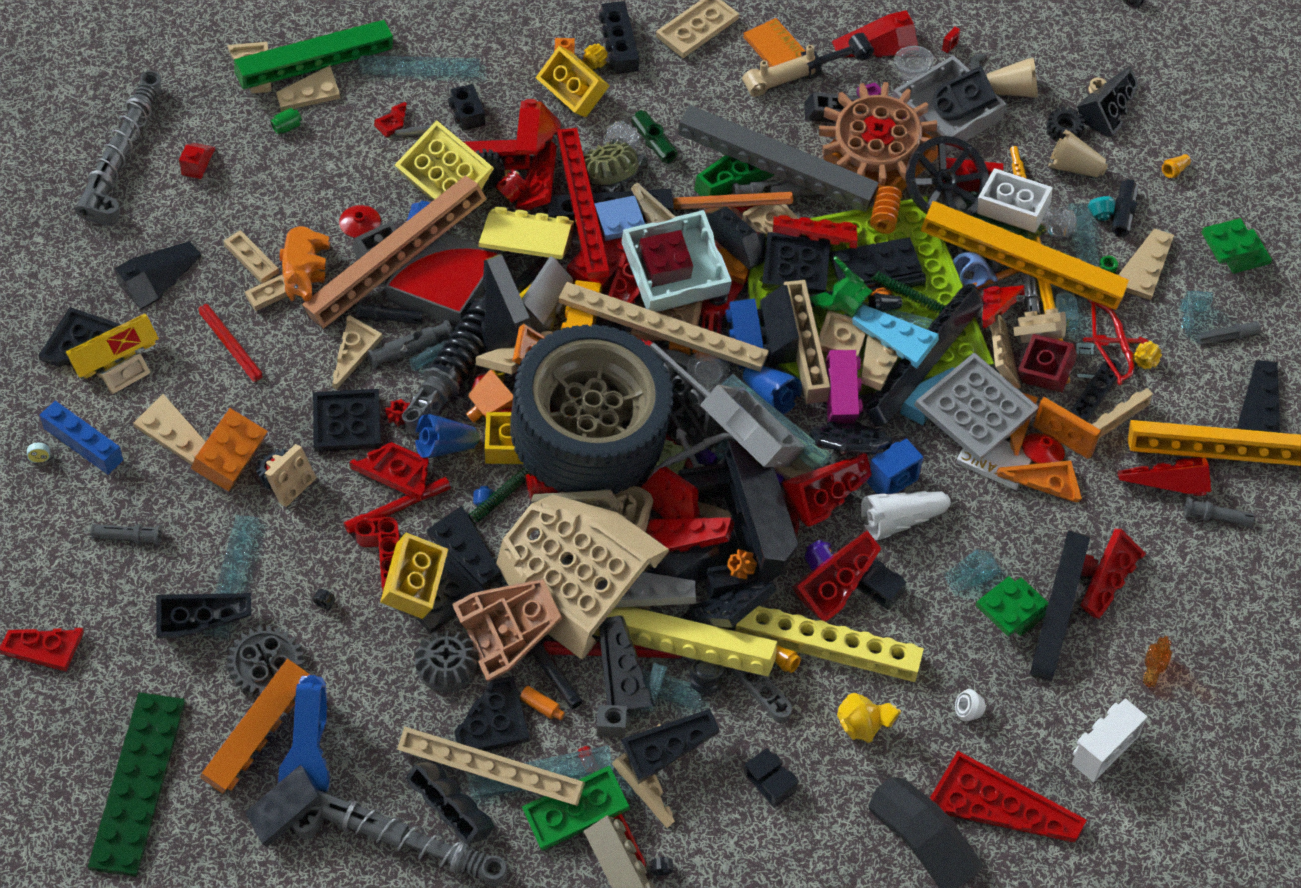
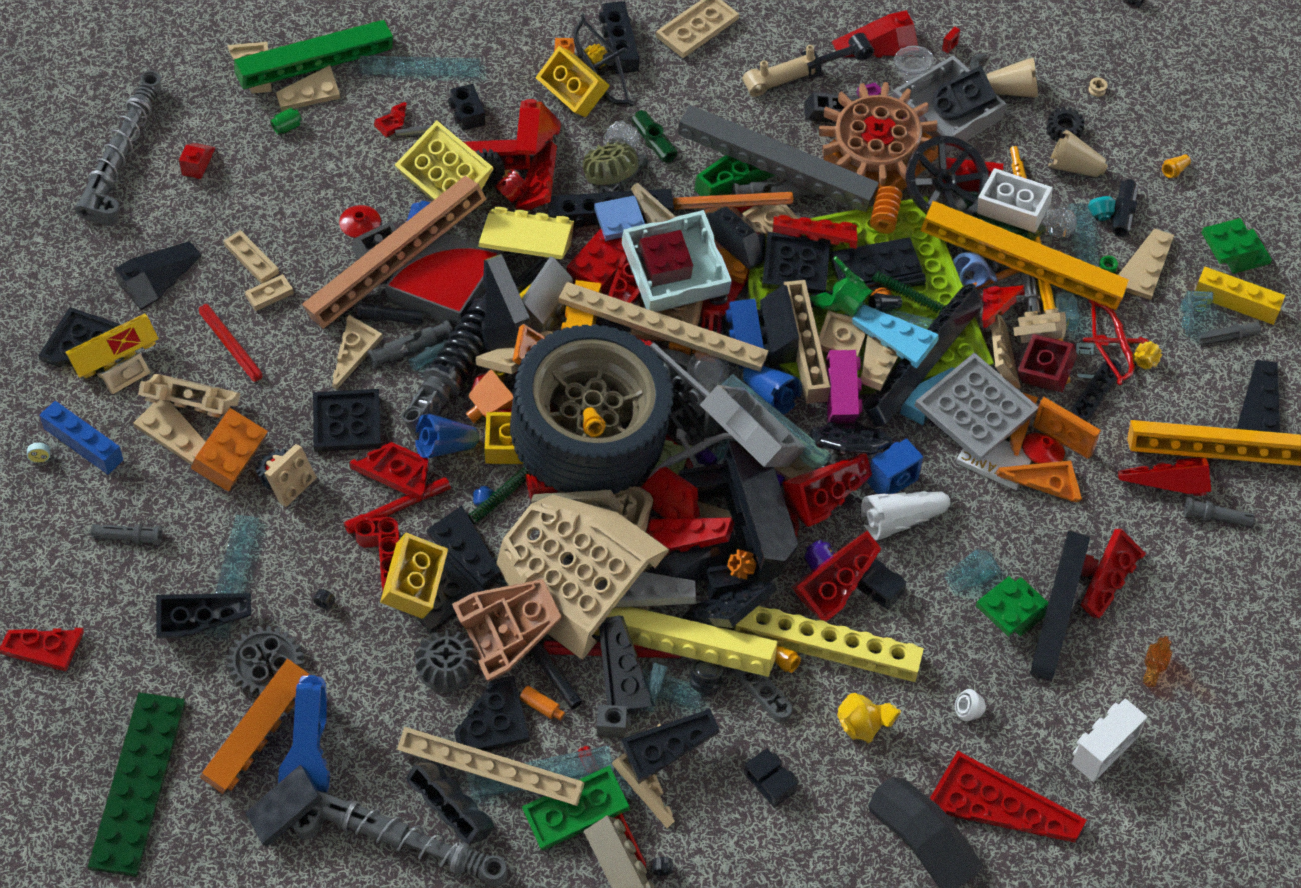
orange animal [279,226,330,301] -> none
red gear [385,399,410,427] -> none
red plate [557,128,609,279] -> none
orange tile [743,18,805,67] -> none
black wedge [1077,66,1139,137] -> none
tan plate [1090,388,1153,439] -> none
none -> tan bracket [138,374,240,418]
none -> black piece [574,13,635,106]
none -> light orange cone [583,407,606,437]
none -> yellow brick [1193,266,1285,325]

